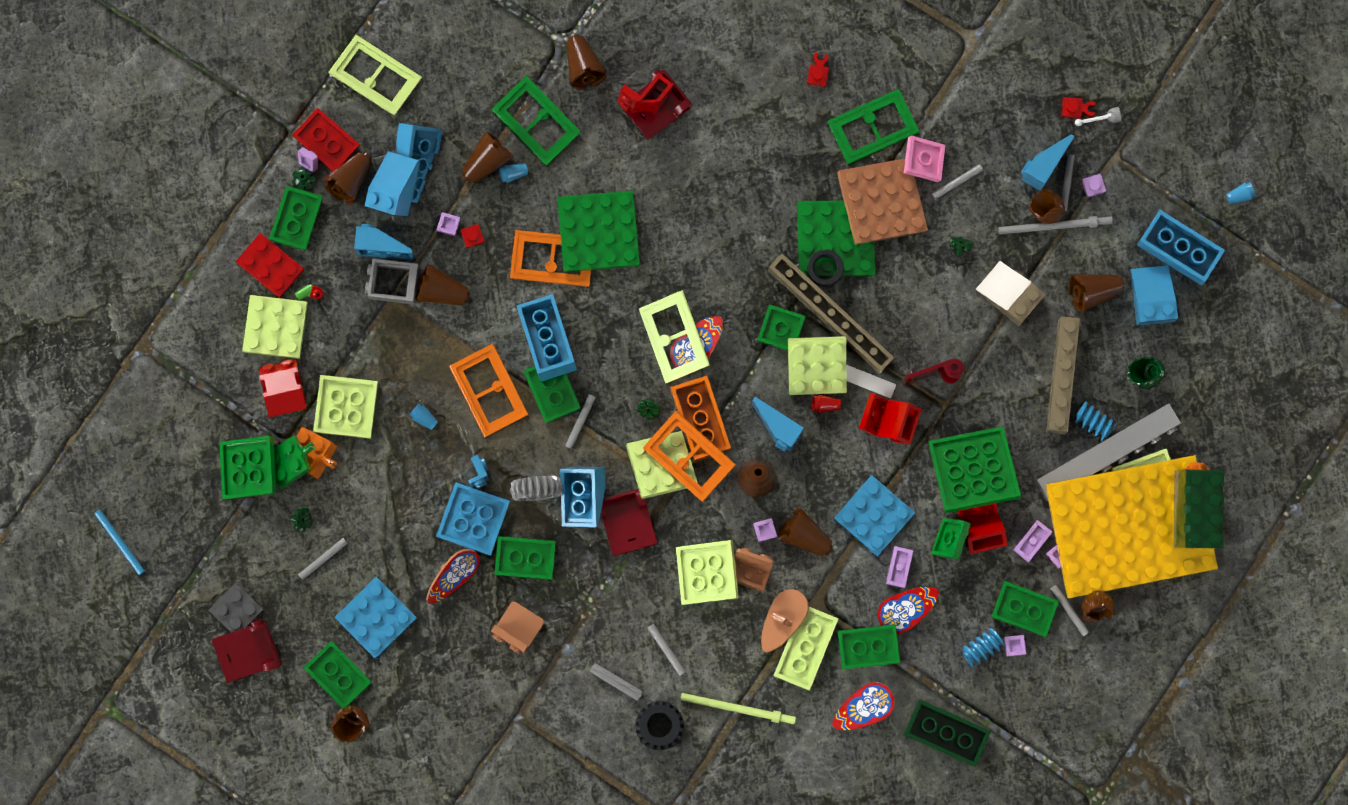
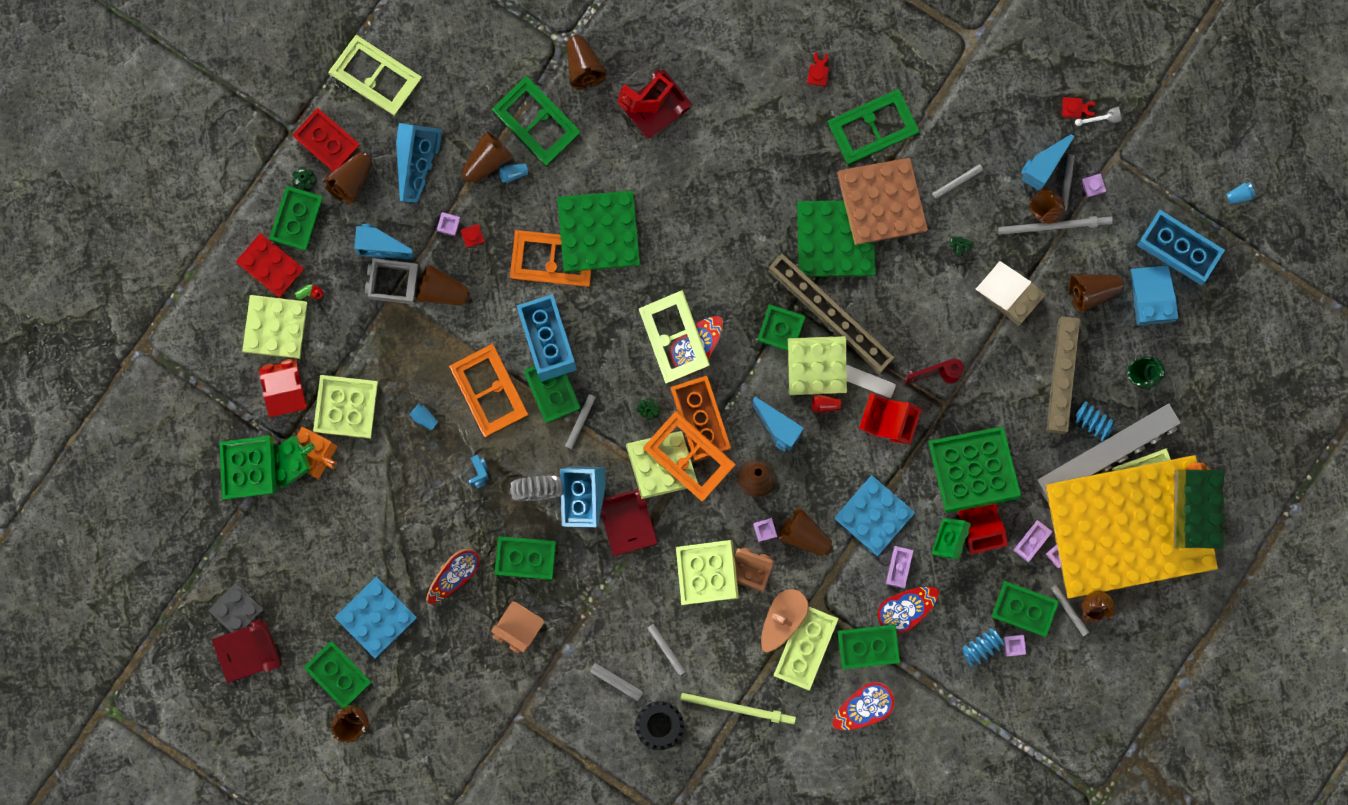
dark azure bar [94,510,145,576] -> none
dark green plant [291,508,312,532] -> none
lavender plate [298,147,318,173] -> none
light grey bar [298,538,348,580] -> none
dark azure slope [365,151,421,216] -> none
dark azure plate [436,482,510,556] -> none
black tyre [807,249,844,287] -> none
dark green brick [902,699,991,768] -> none
bright pink plate [904,136,945,182] -> none

